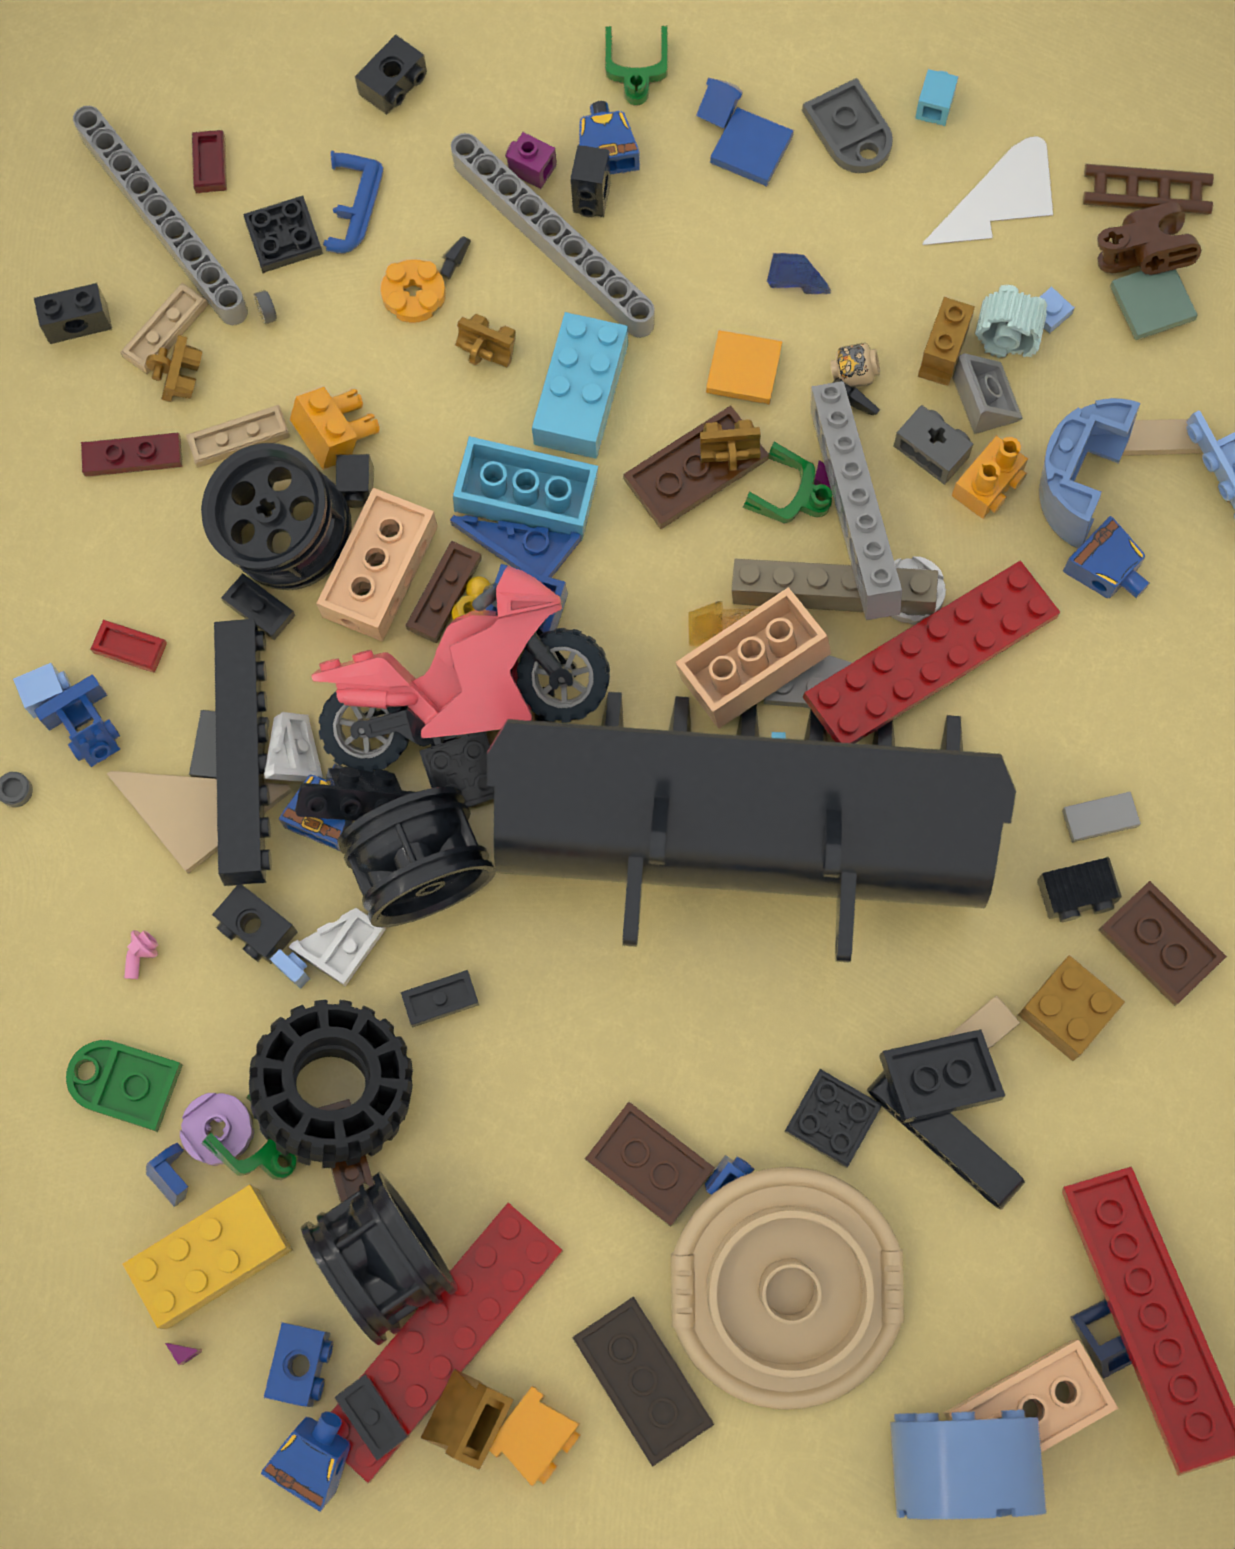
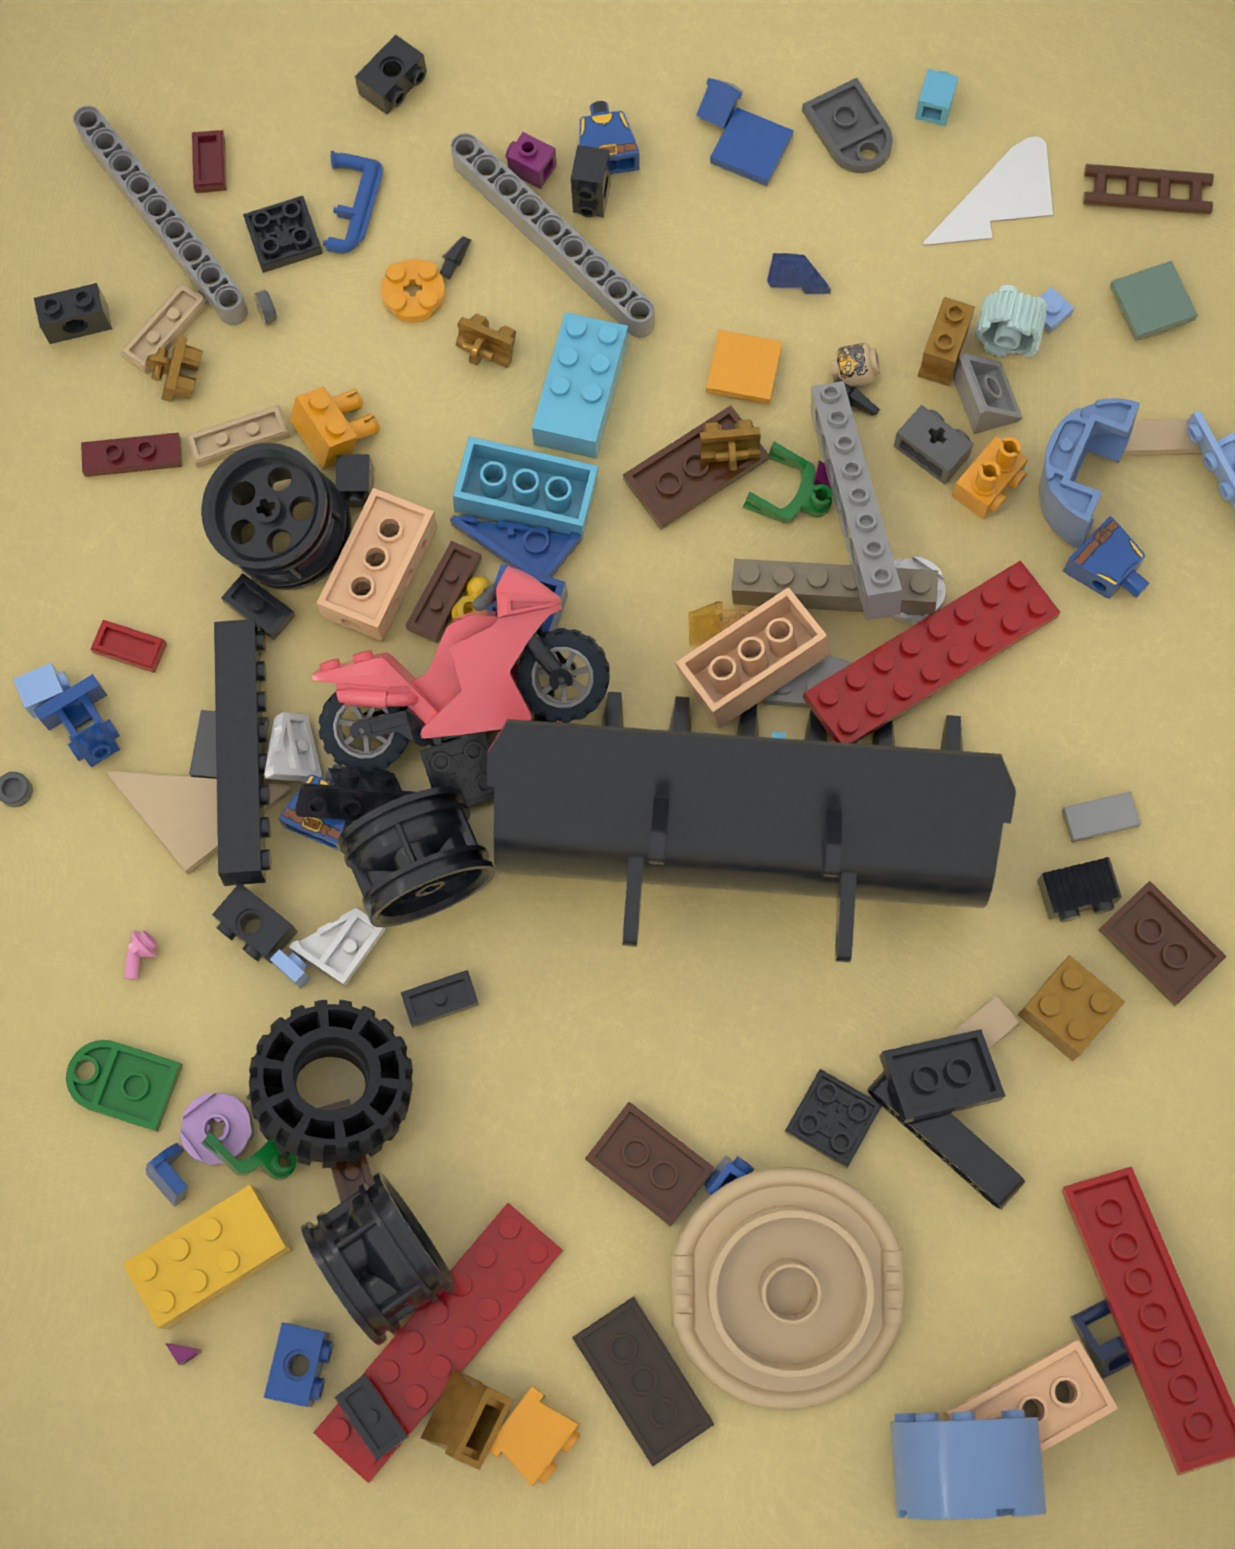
blue torso [261,1412,350,1512] -> none
green piece [605,26,668,105] -> none
reddish brown piece [1097,202,1202,275] -> none

